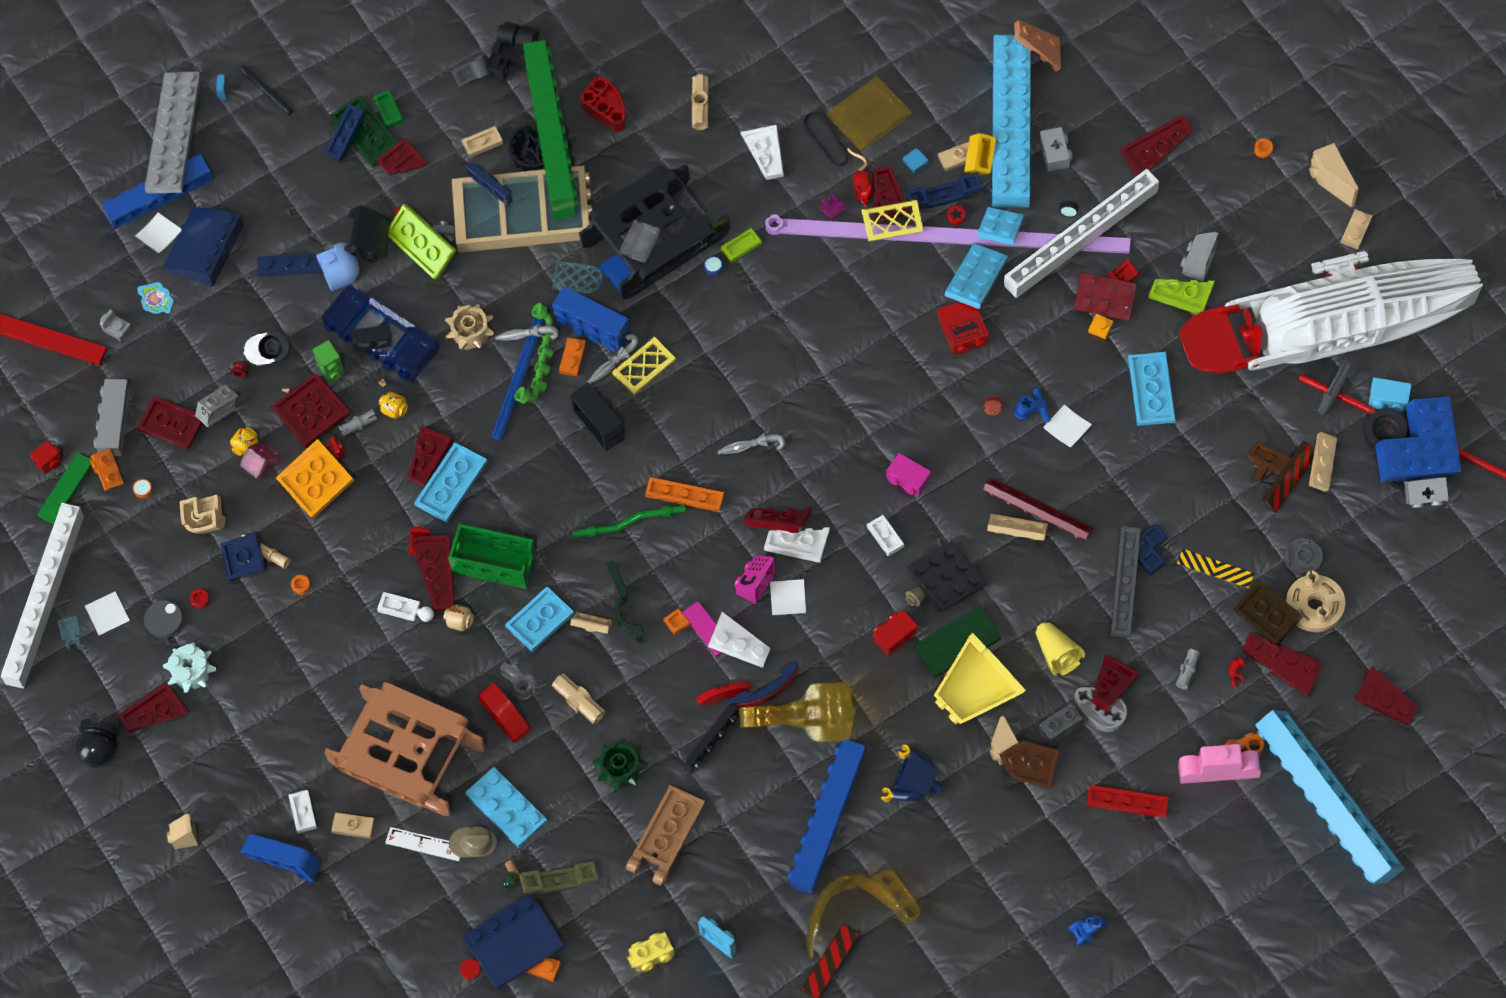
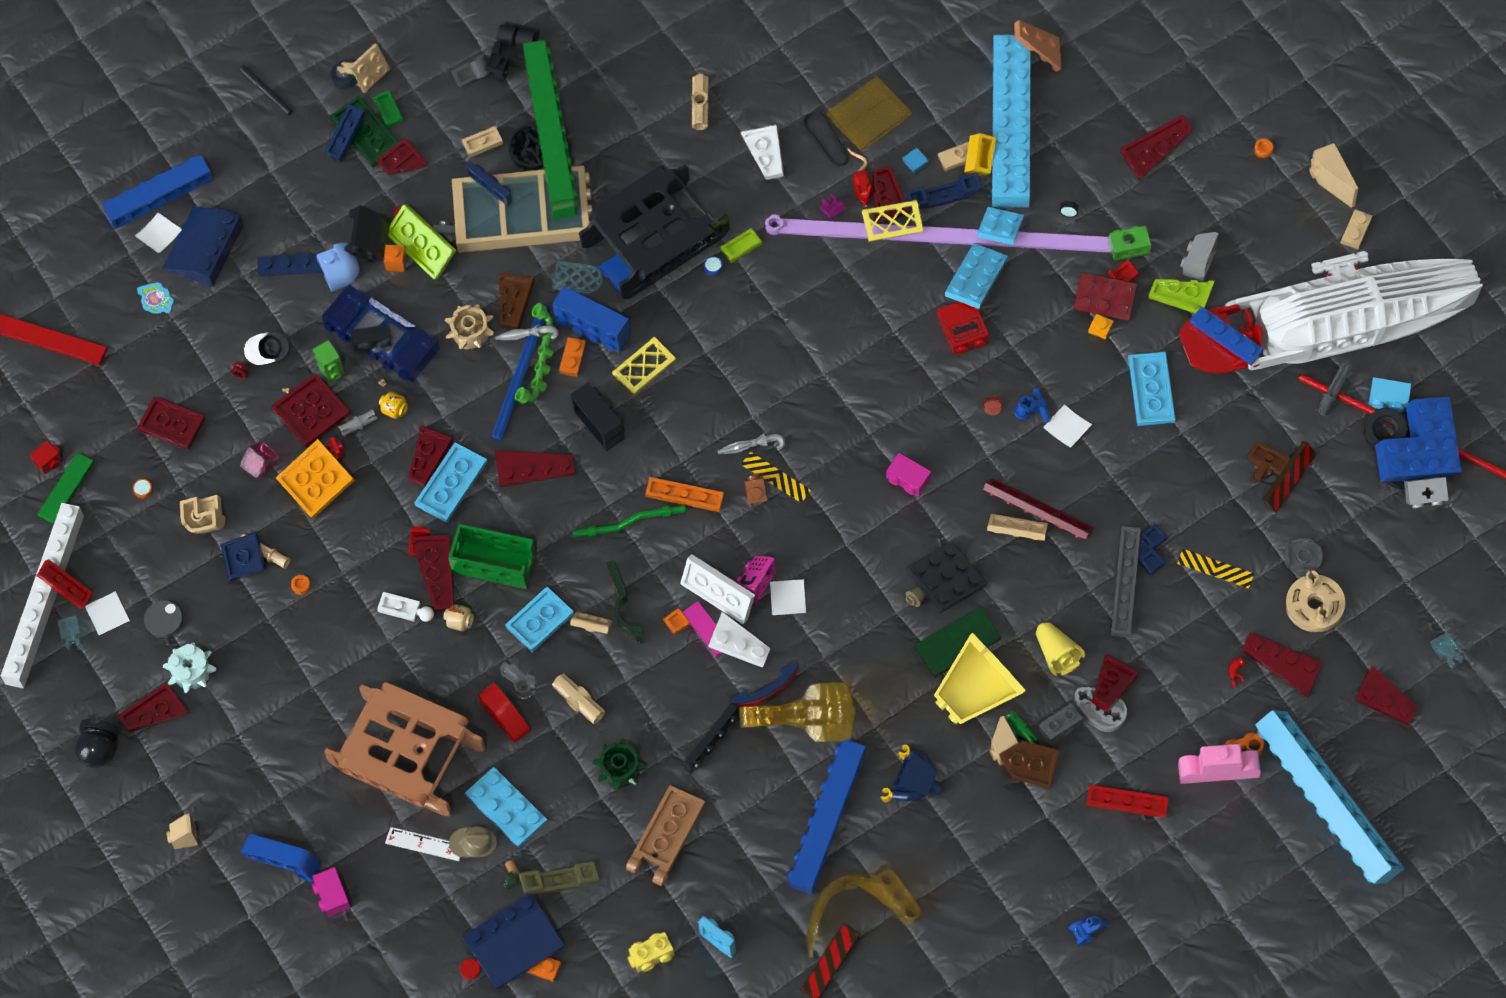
orange plate [90,449,124,491] -> none
light grey brick [94,379,130,456] -> none
light grey bracket [100,309,132,341] -> none
light grey plate [145,71,201,194] -> none
red tile [190,589,210,609] -> none
light grey hinge [195,384,238,428] -> none
dark azure tile [216,75,227,100] -> none
yellow head [230,427,259,456] -> none
white plate [289,790,317,833] -> none
tan plate [331,813,375,839] -> none
red beam [580,77,626,132] -> none
light grey piece [587,334,638,385] -> none
clear plate [620,220,660,263] -> none
red tile [696,681,751,705] -> none
dark red wing [744,507,811,533] -> none
white wing [764,527,830,563] -> none
white plate [867,515,904,557] -> none
red brick [873,609,918,657] -> none
red tile [947,206,966,225] -> none
white brick [1004,169,1159,298] -> none
light grey brick [1039,127,1072,172] -> none
light grey pin [1176,649,1200,689] -> none
dark brown plate [1233,581,1303,646] -> none
tan plate [1309,432,1337,492] -> none
none -> red plate [36,559,93,609]
none -> dark pink brick [311,867,351,917]
none -> tan plate [330,44,390,93]
none -> orange brick [384,245,407,272]
none -> dark red wing [495,450,576,488]
none -> reddish brown wing [499,273,535,329]
none -> white plate [680,554,755,624]
none -> sticker [741,452,811,503]
none -> dark orange bracket [744,474,767,504]
none -> green pin [1005,710,1040,744]
none -> bright green brick [1108,226,1151,261]
none -> blue plate [1190,306,1263,366]
none -> clear light blue plate [1430,632,1464,669]

